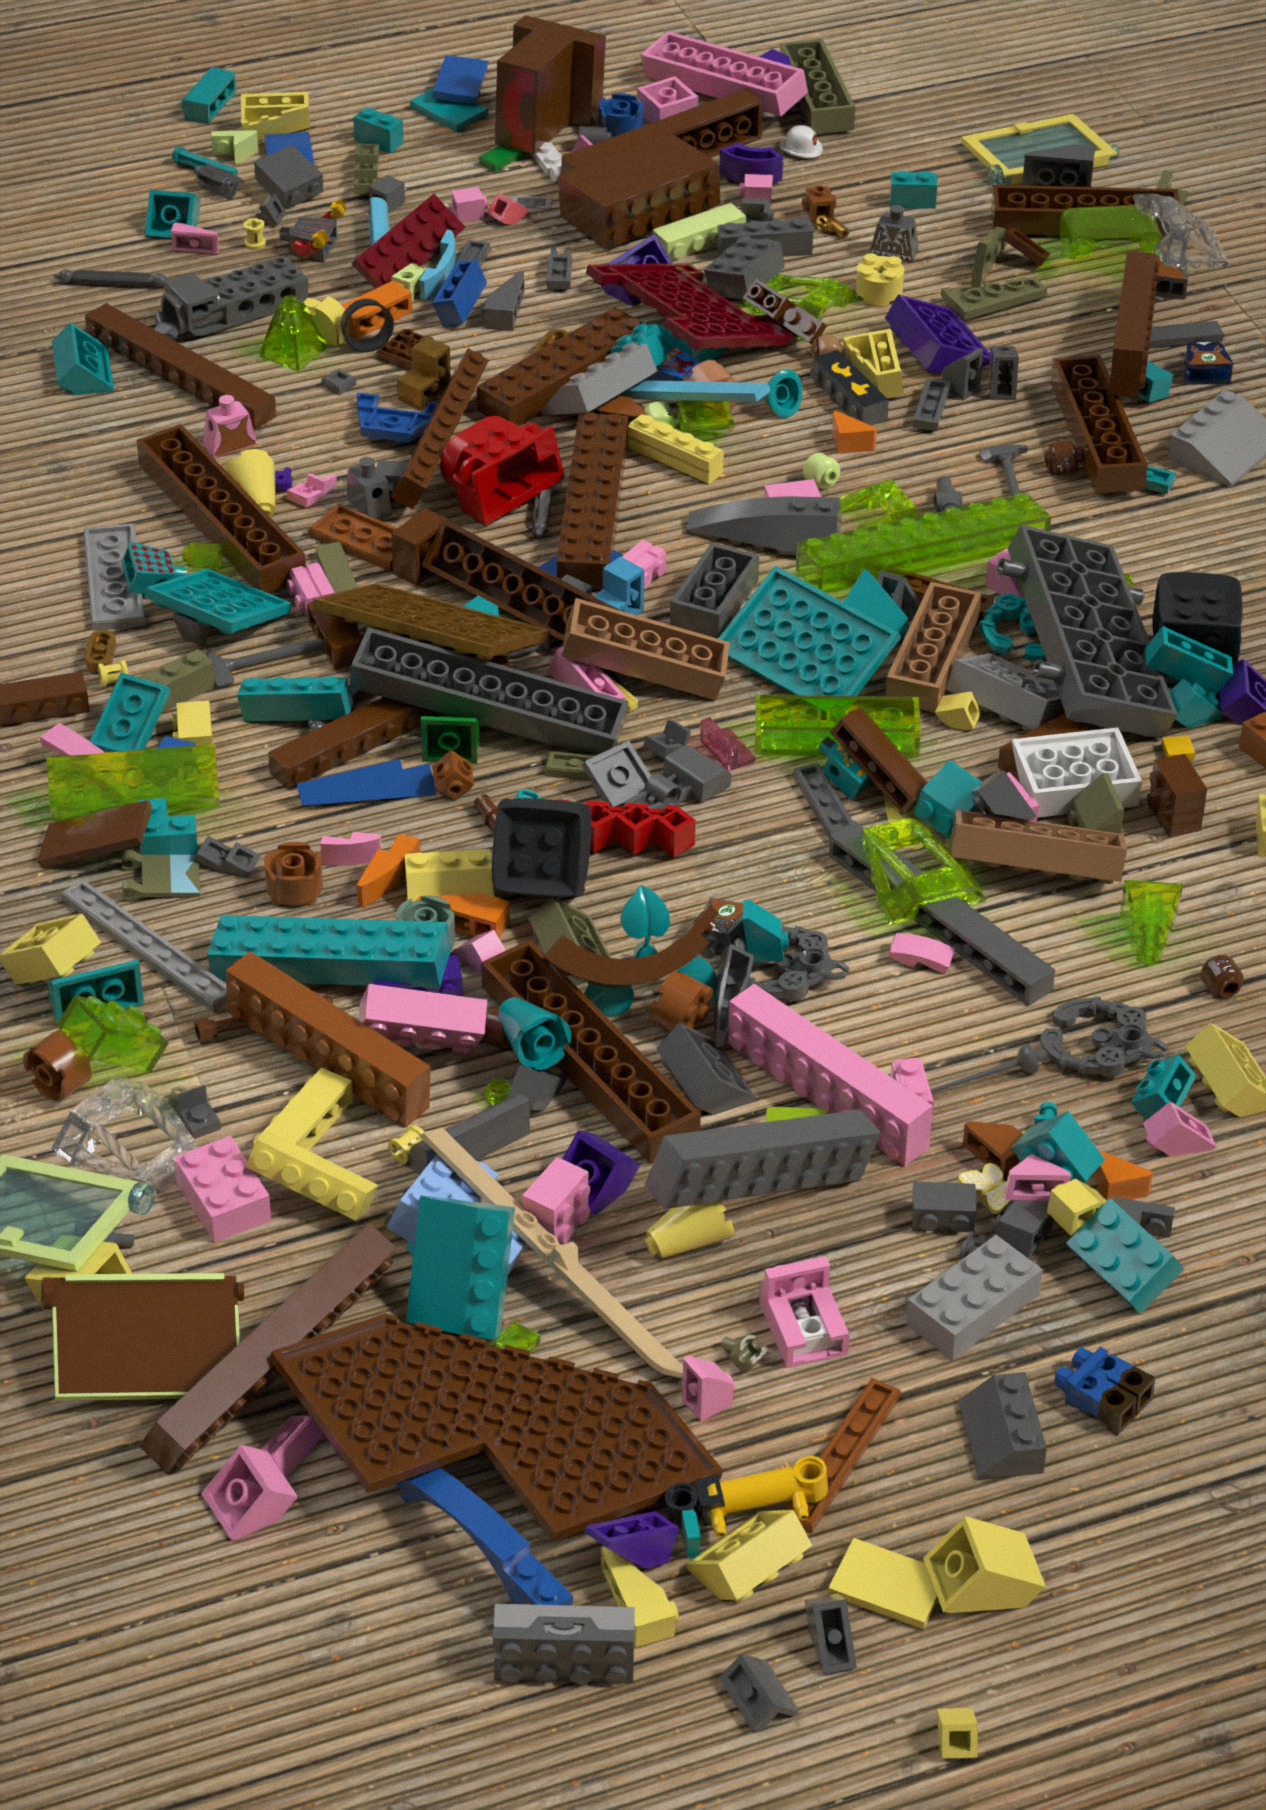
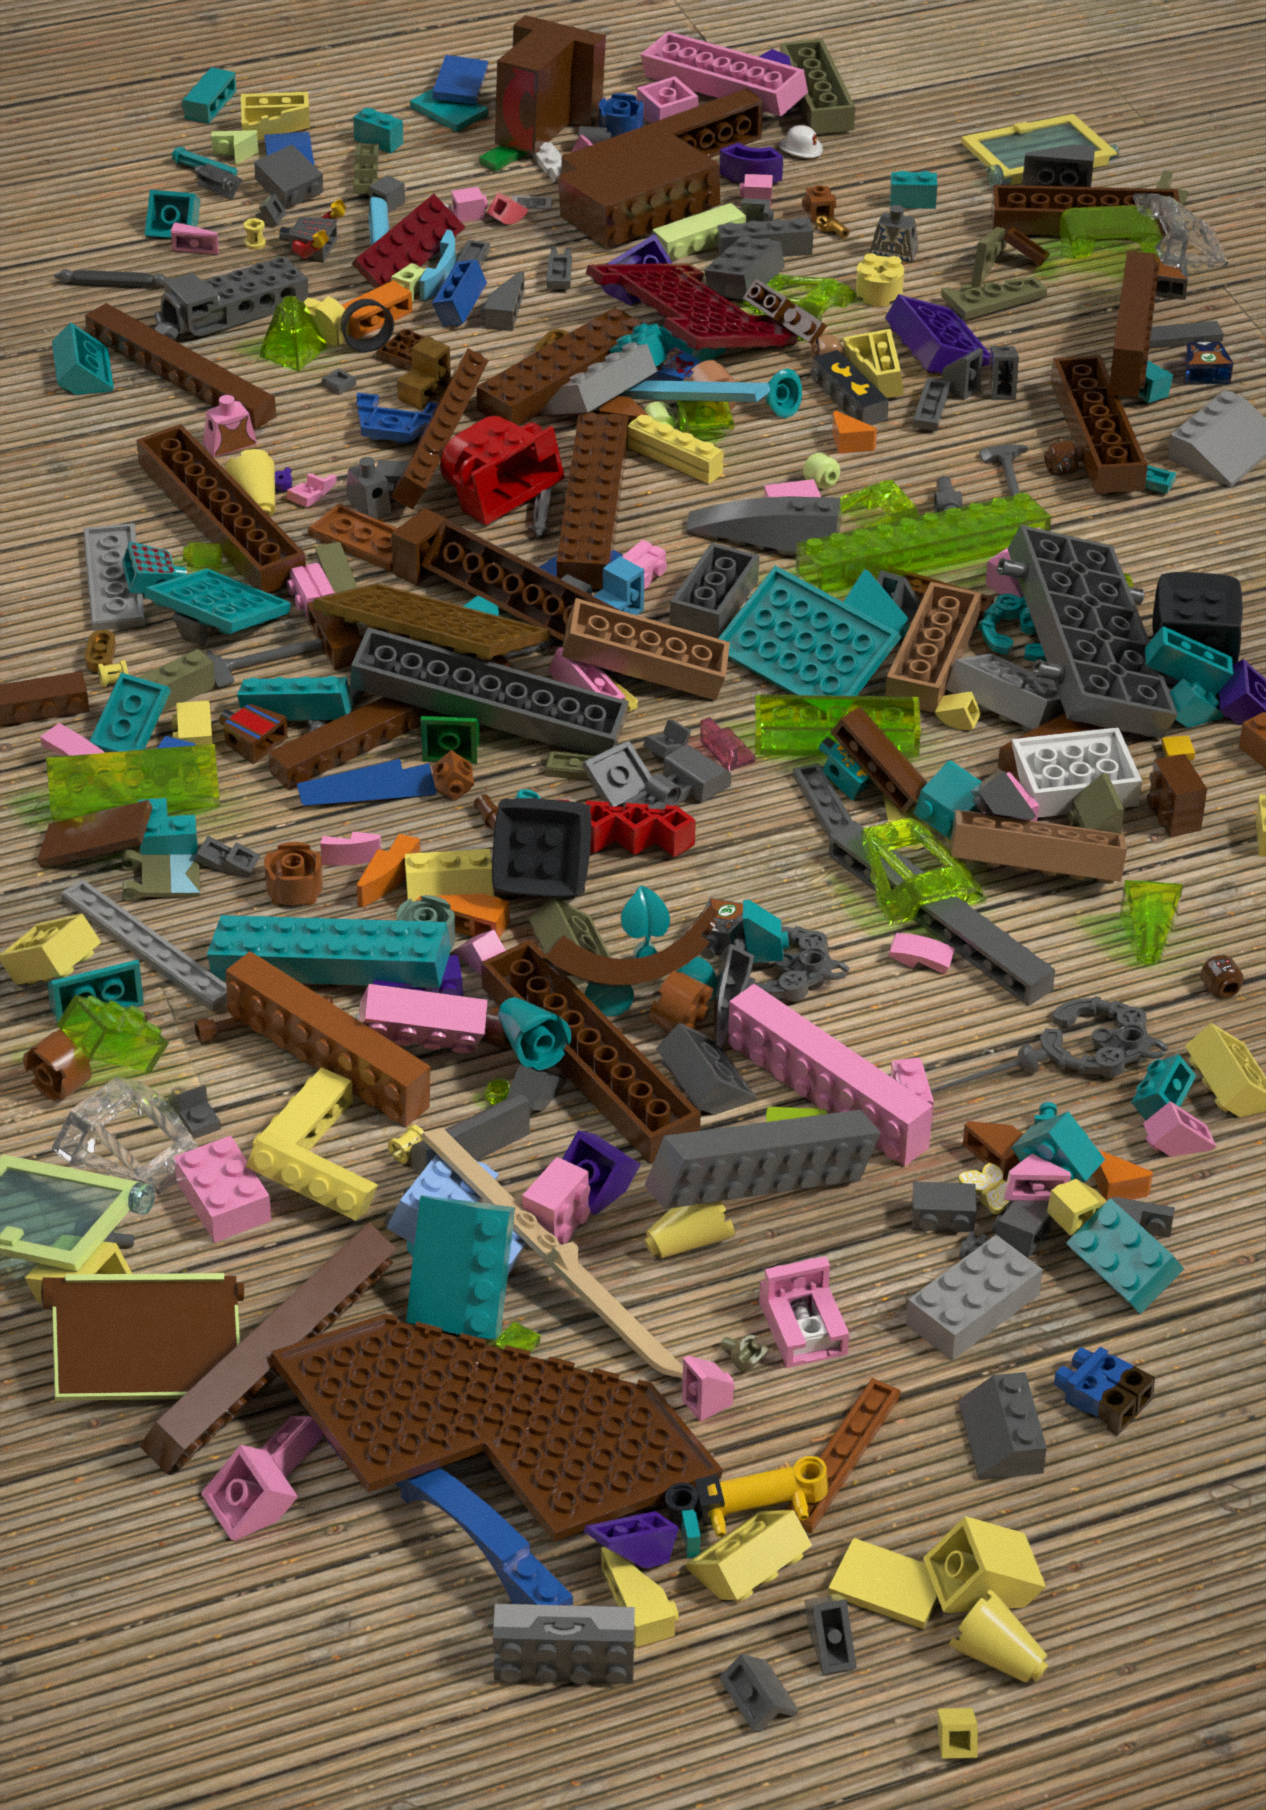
none -> reddish brown torso [219,704,288,764]
none -> light yellow cone [949,1589,1049,1683]

